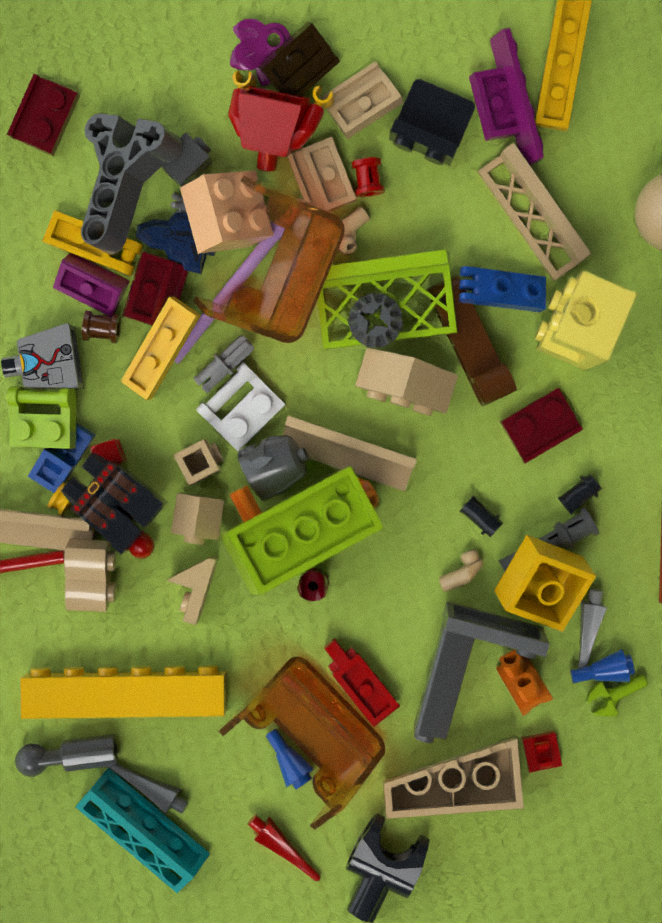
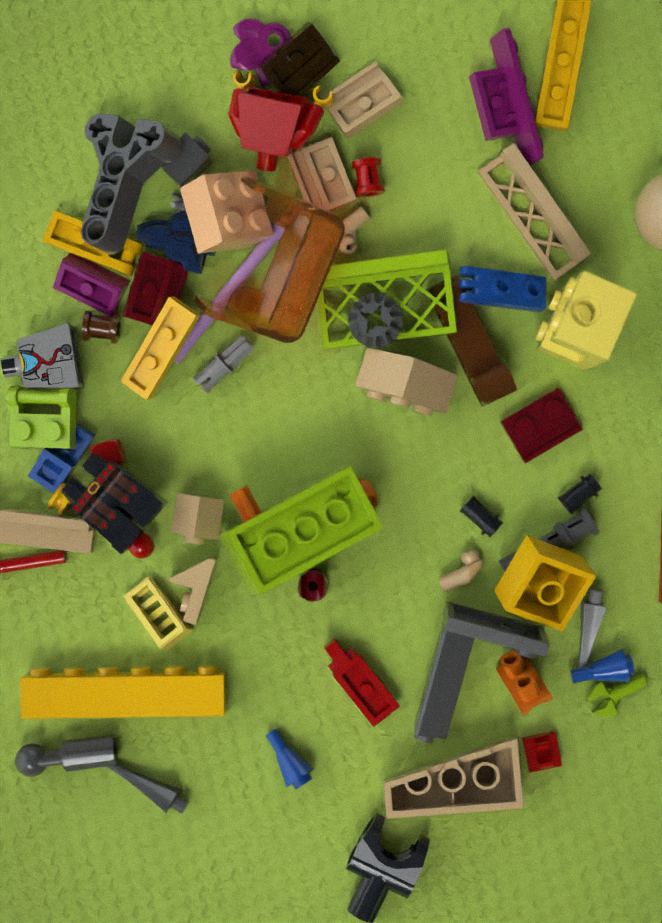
dark red plate [7,73,80,156] -> none
tan brick [64,539,117,612] -> none
teal fence [76,768,210,893] -> none
tan brick [173,439,224,485] -> none
white plate [196,362,285,452] -> none
clear orange windscreen [219,656,386,830] -> none
dark grey helmet [237,435,309,502] -> none
red piece [247,814,321,882] -> none
tan fence [283,416,417,491] -> none
black bracket [389,79,475,166] -> none
none -> light yellow slope [123,576,193,650]

